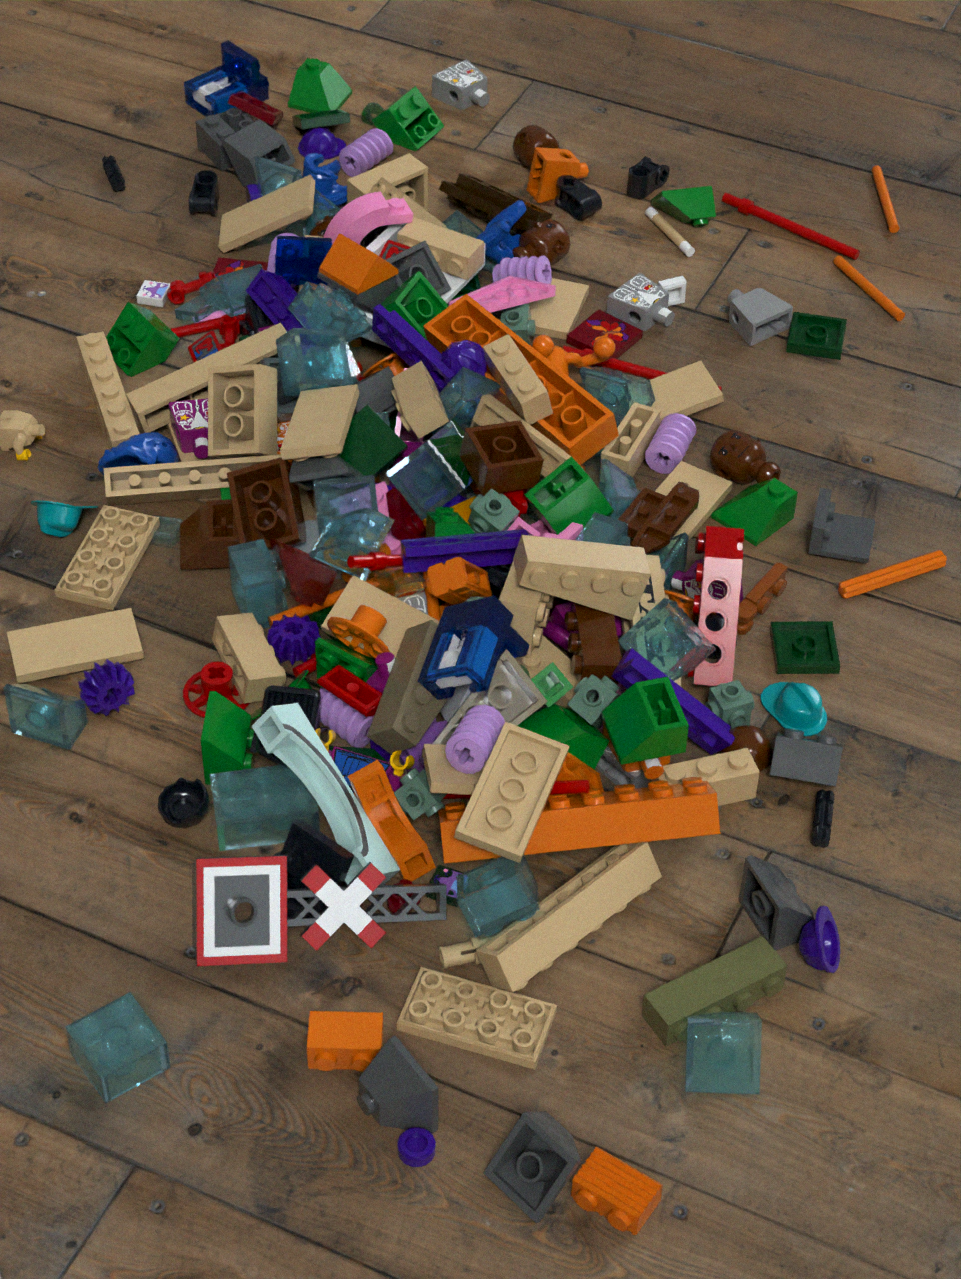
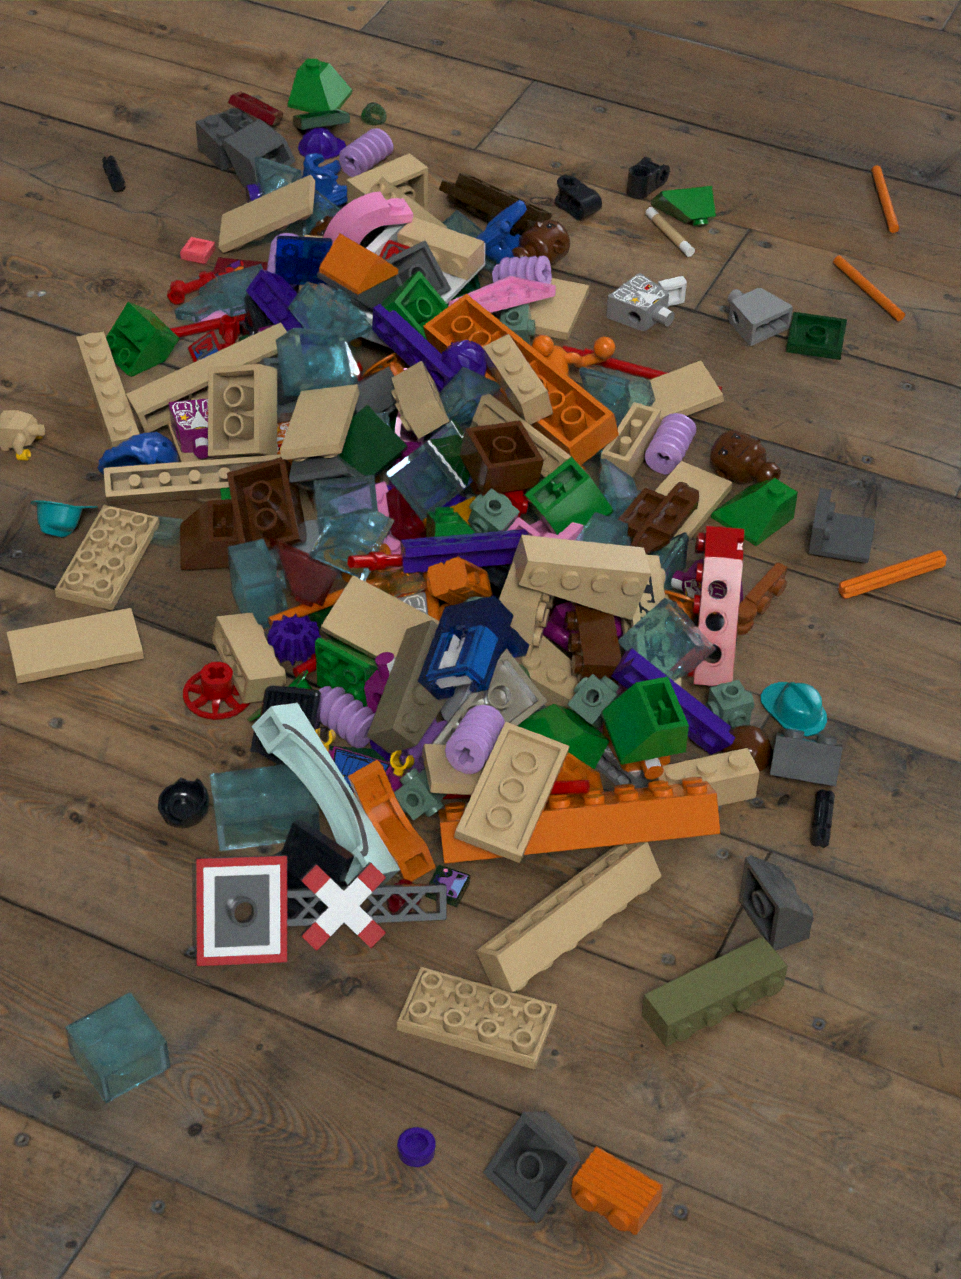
clear light blue slope [3,684,88,750] -> none
dark purple gear [78,659,135,716] -> none
white tile [137,280,171,307] -> none
clear blue brick [184,40,269,117] -> none
black piece [189,170,219,216] -> none
green slope [201,691,254,786] -> none
orange brick [307,1011,384,1072] -> none
red slope [317,665,382,717] -> none
orange wheel [327,605,390,659] -> none
dark grey slope [357,1035,439,1133] -> none
green slope [371,86,445,151] -> none
light grey torso [432,59,490,110] -> none
tan pin [438,936,495,969] -> none
clear light blue brick [457,855,540,938] -> none
reddish brown piece [513,125,560,169] -> none
orange torso [526,147,589,203] -> none
green brick [531,662,573,708] -> none
dark red tile [566,309,643,359] -> none
clear light blue slope [685,1012,762,1094] -> none
red bar [722,193,860,260] -> none
dark green tile [770,621,840,674] -> none
dark purple piece [798,905,840,973] -> none
none -> coral tile [180,237,215,264]

